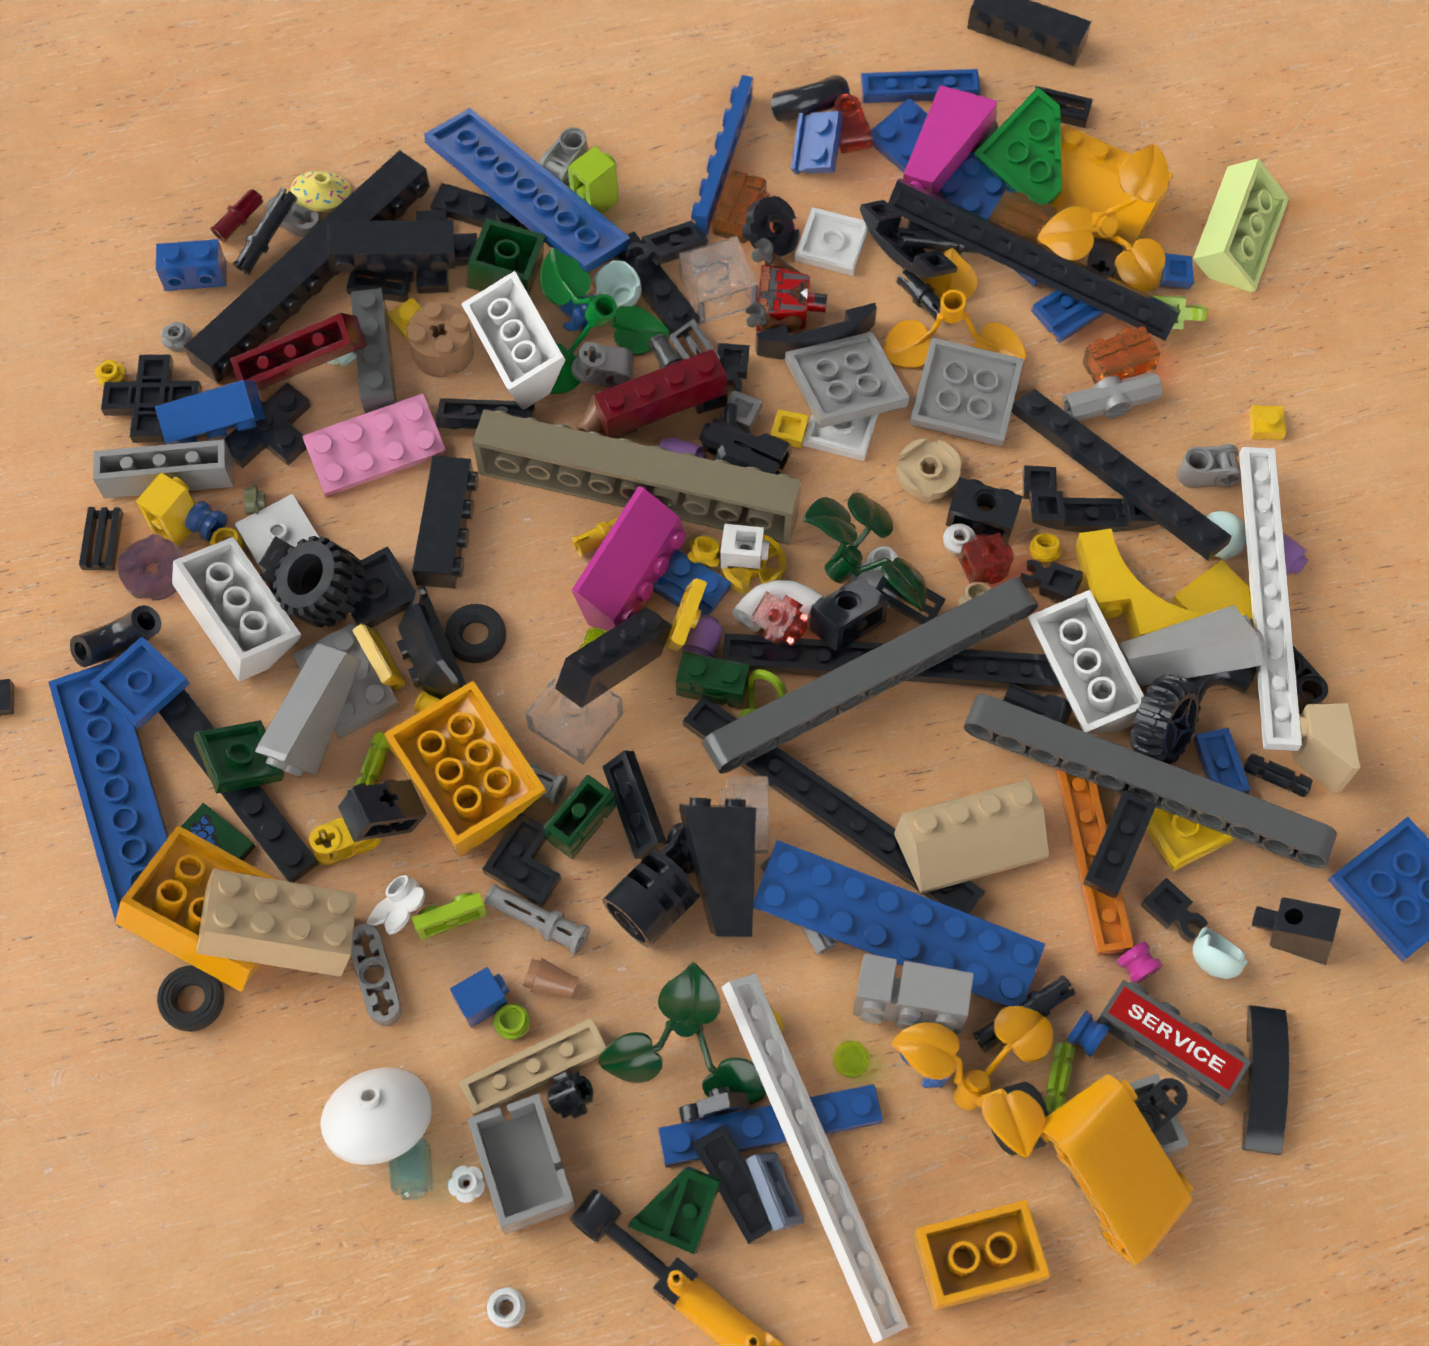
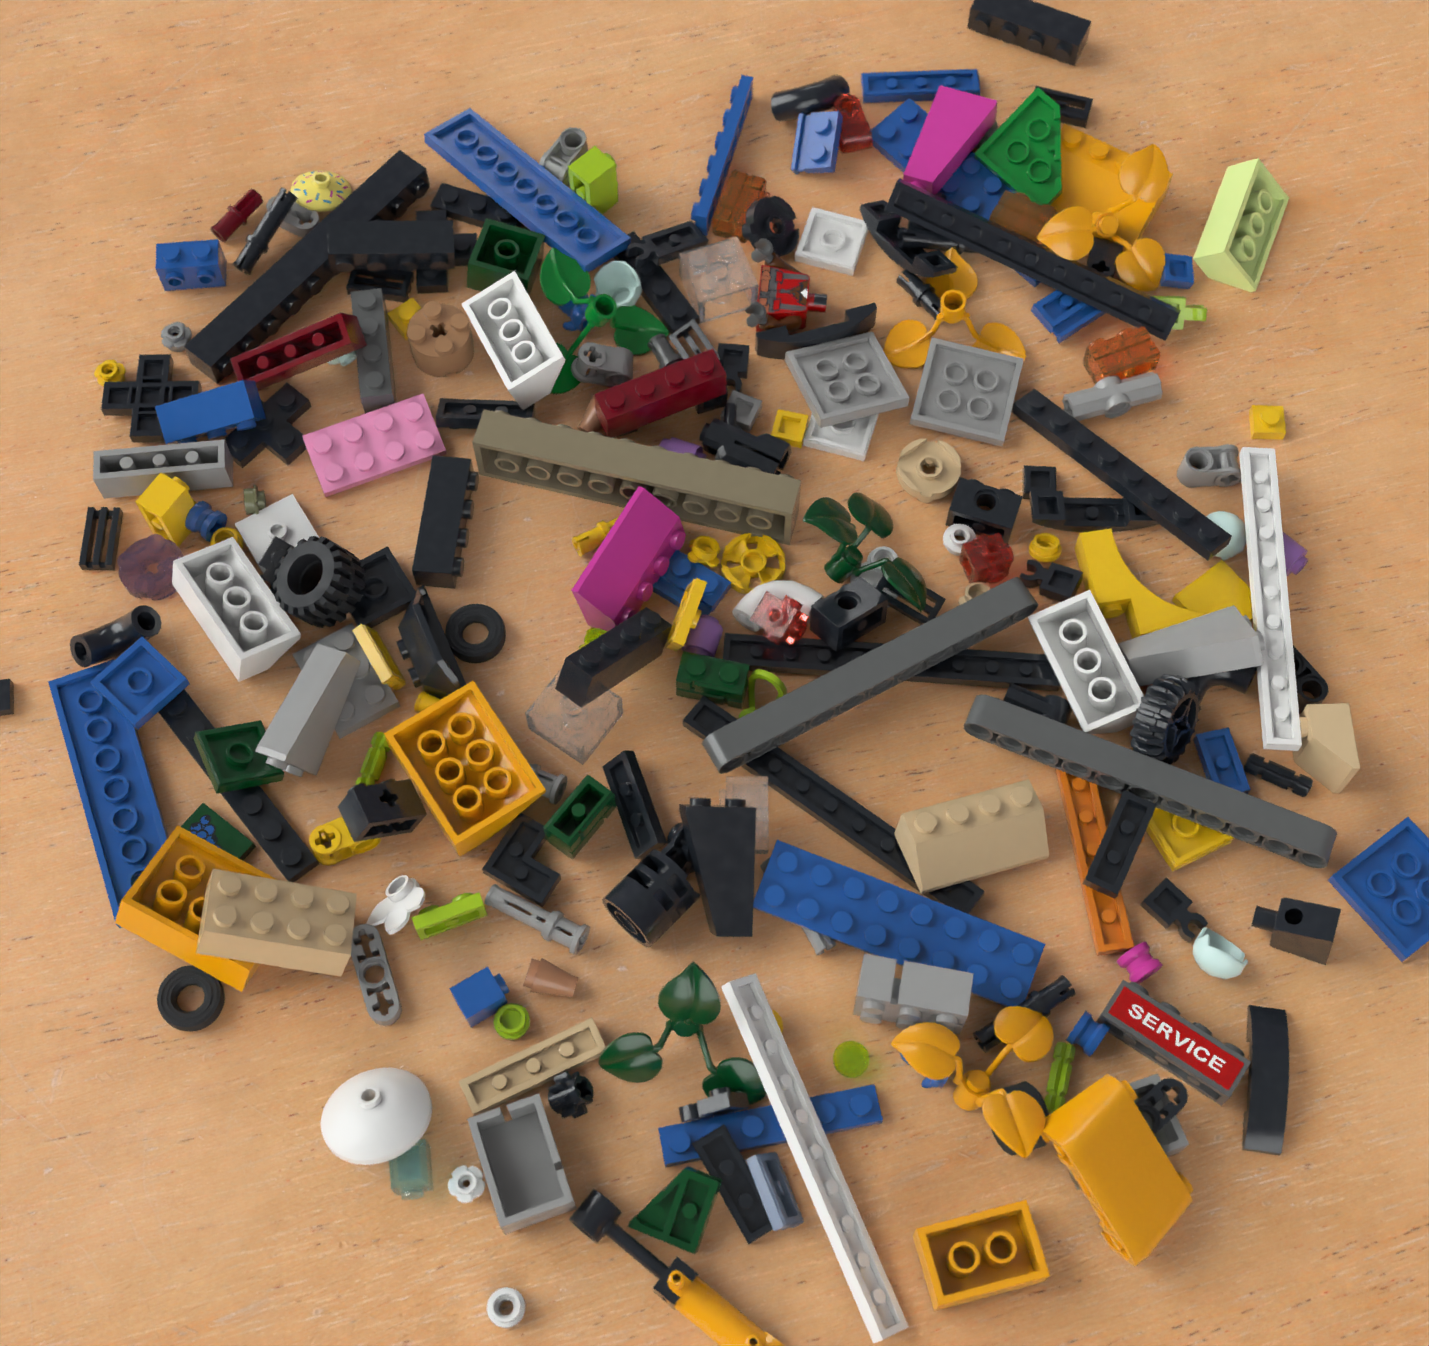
white brick [721,524,769,569] -> none

